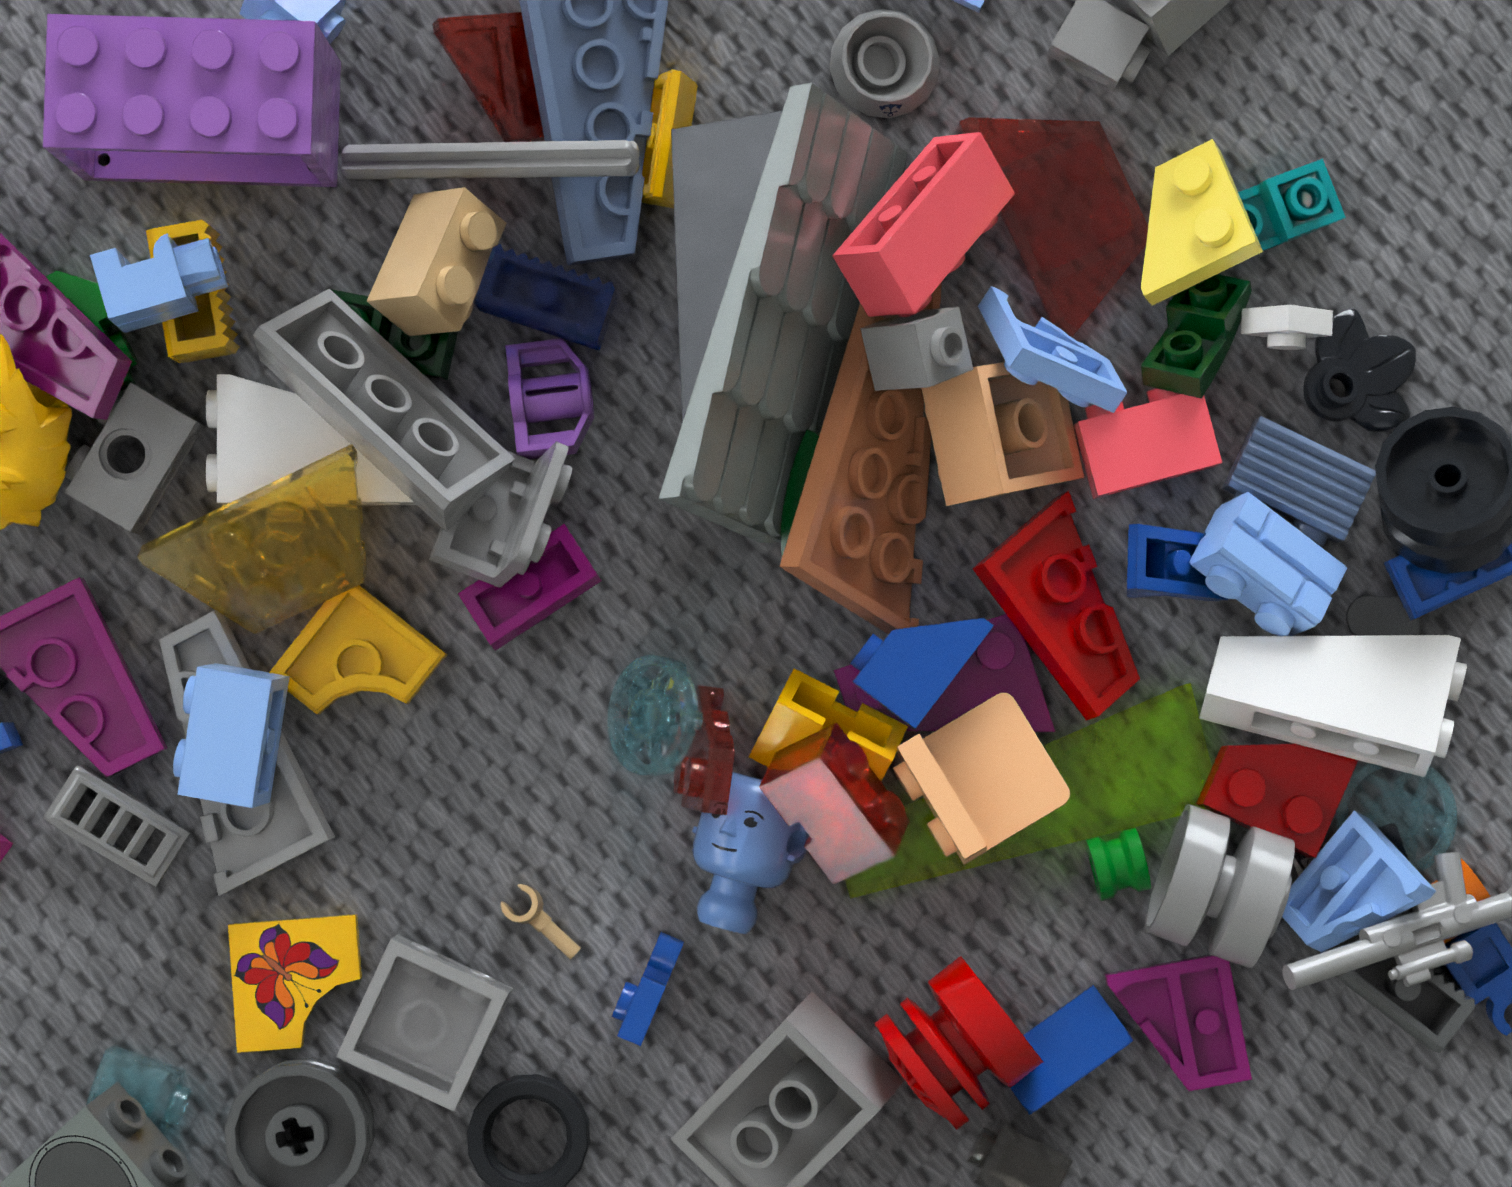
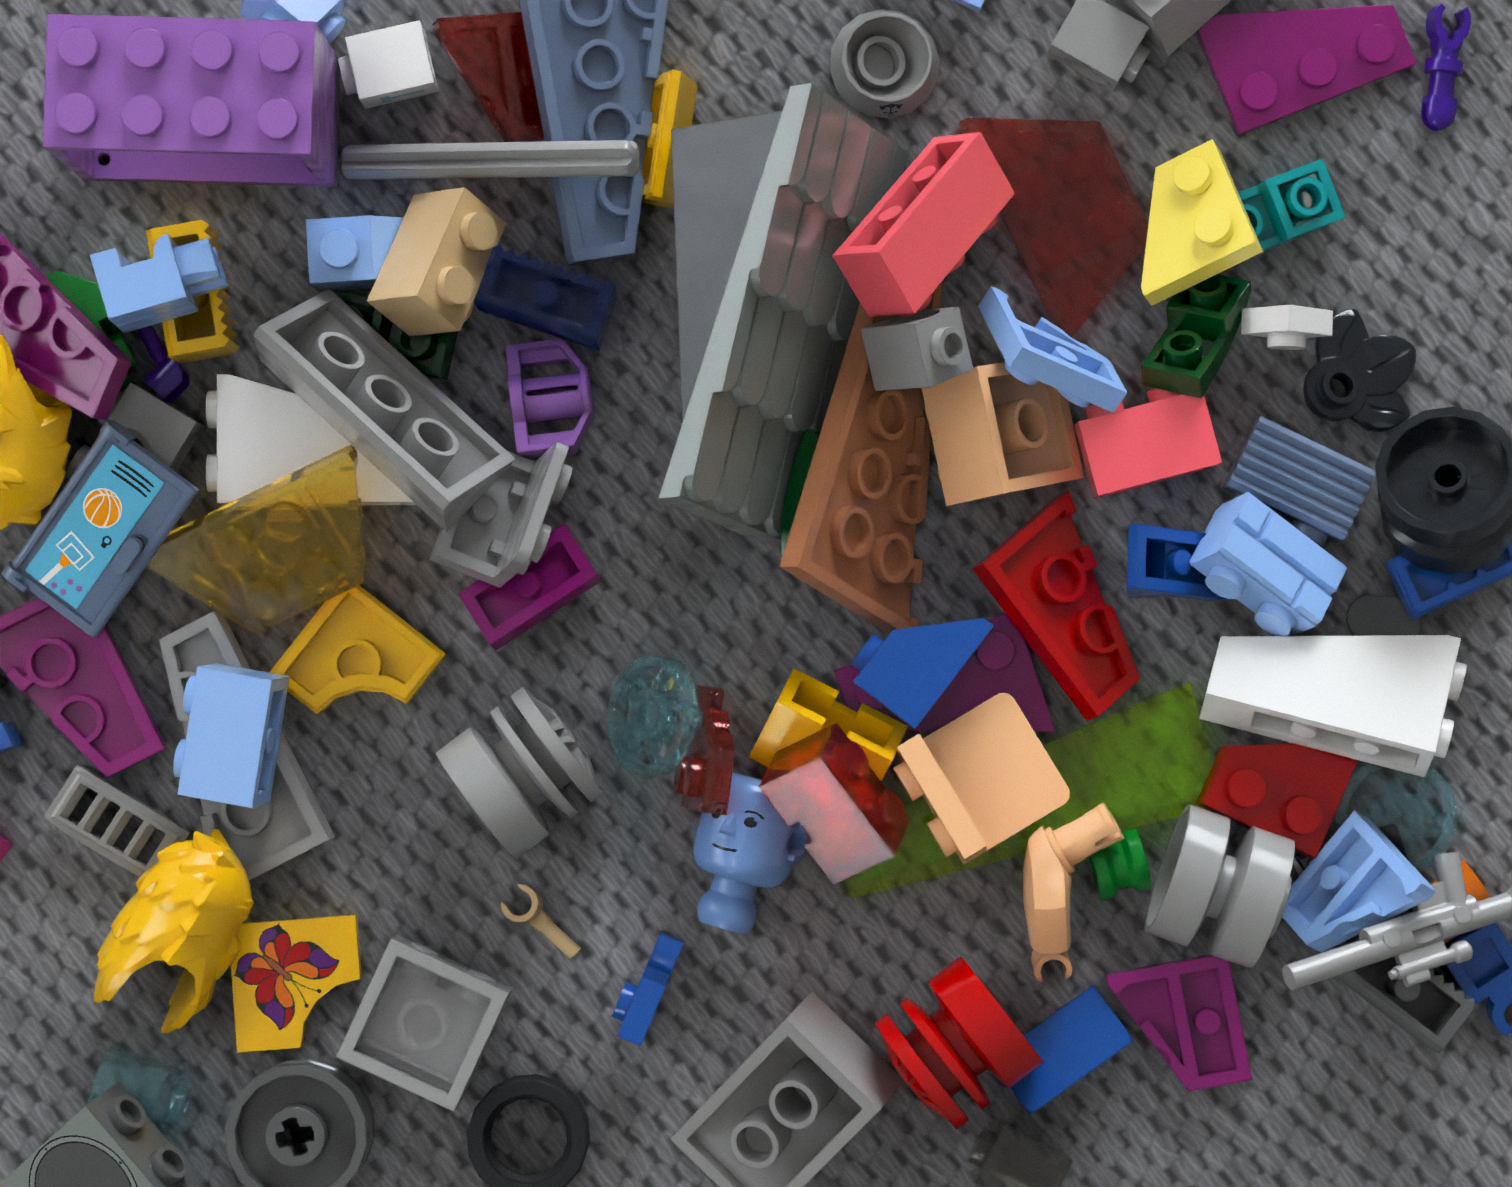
none -> door [1,419,199,638]
none -> yellow head [93,829,254,1034]
none -> dark purple hand [137,325,190,403]
none -> light blue slope [306,215,404,292]
none -> white brick [338,20,439,109]
none -> light grey wheel [436,686,604,859]
none -> light nougat arm [1023,802,1124,982]
none -> magenta wing [1196,4,1417,136]
none -> dark purple piece [1421,3,1471,131]

